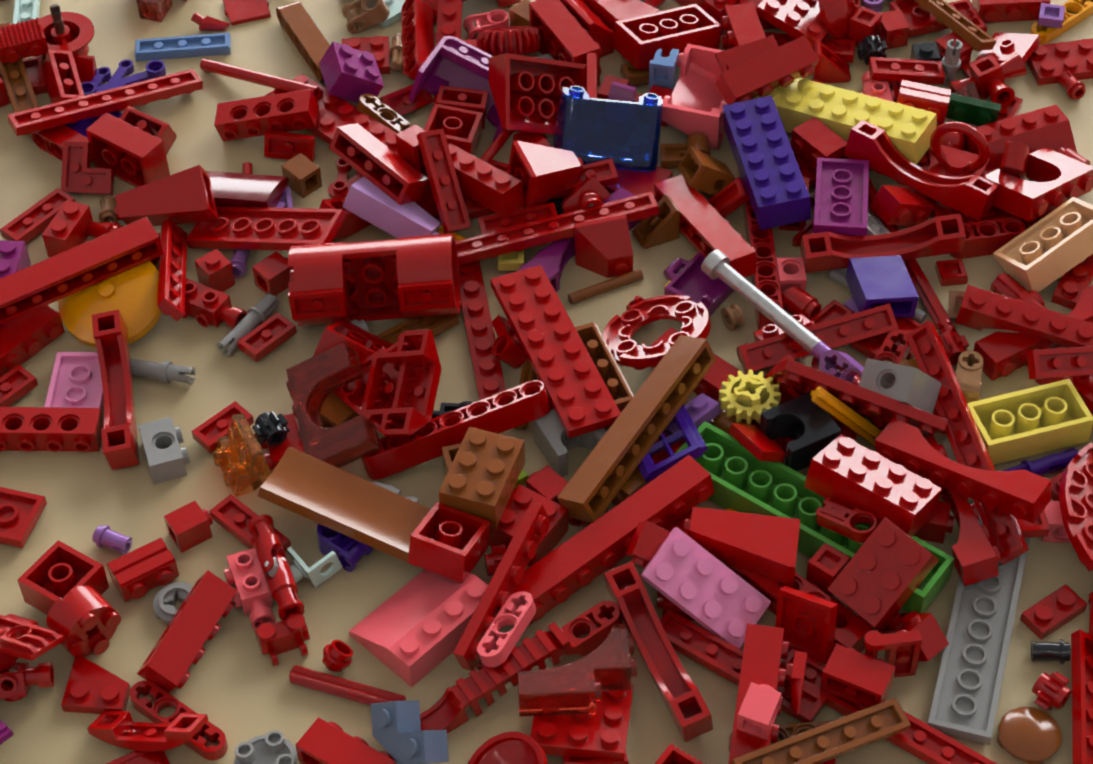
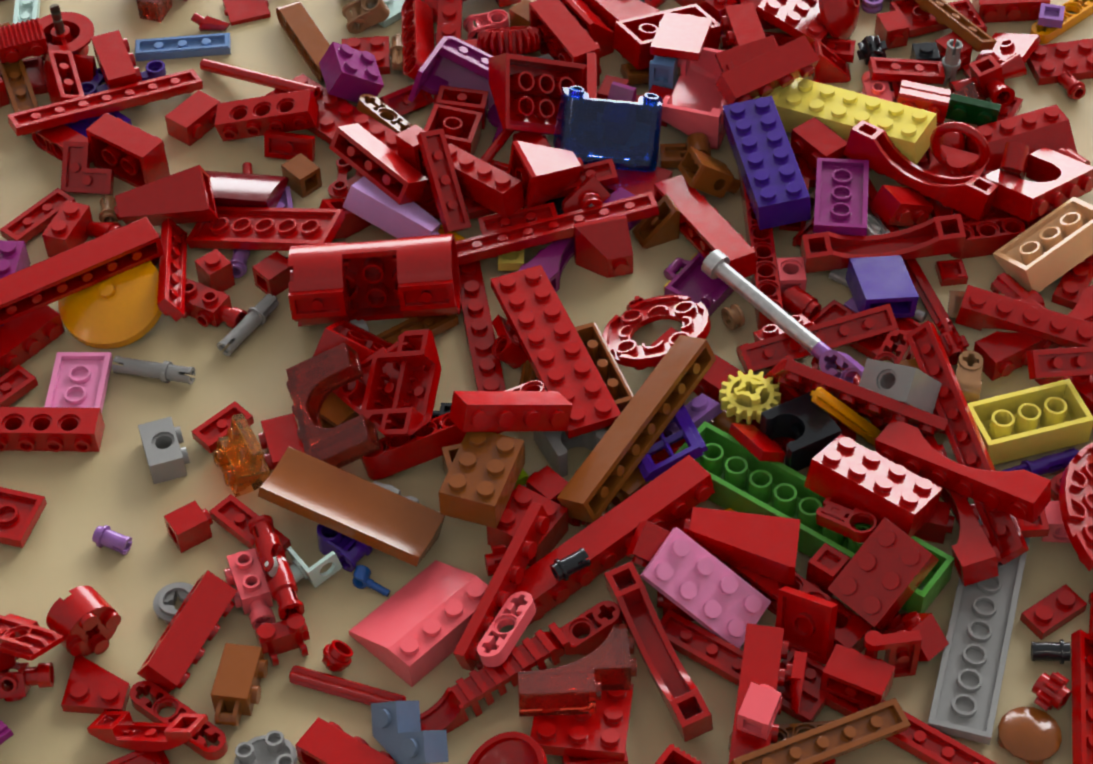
red brick [17,540,109,615] -> none
red arch [92,309,140,470] -> none
red brick [107,538,179,602] -> none
red brick [120,106,177,155] -> none
red plate [237,312,297,362] -> none
black gear [252,411,290,447] -> none
red brick [408,502,491,583] -> none
dark orange piece [568,269,643,304] -> none
red tile [707,177,750,218] -> none
red brick [847,6,882,46] -> none
none -> red brick [91,30,142,90]
none -> red brick [165,90,220,146]
none -> dark orange brick [211,643,268,727]
none -> blue hand [352,565,391,597]
none -> red brick [449,391,572,432]
none -> black pin [550,548,591,581]
none -> tile [650,12,712,61]

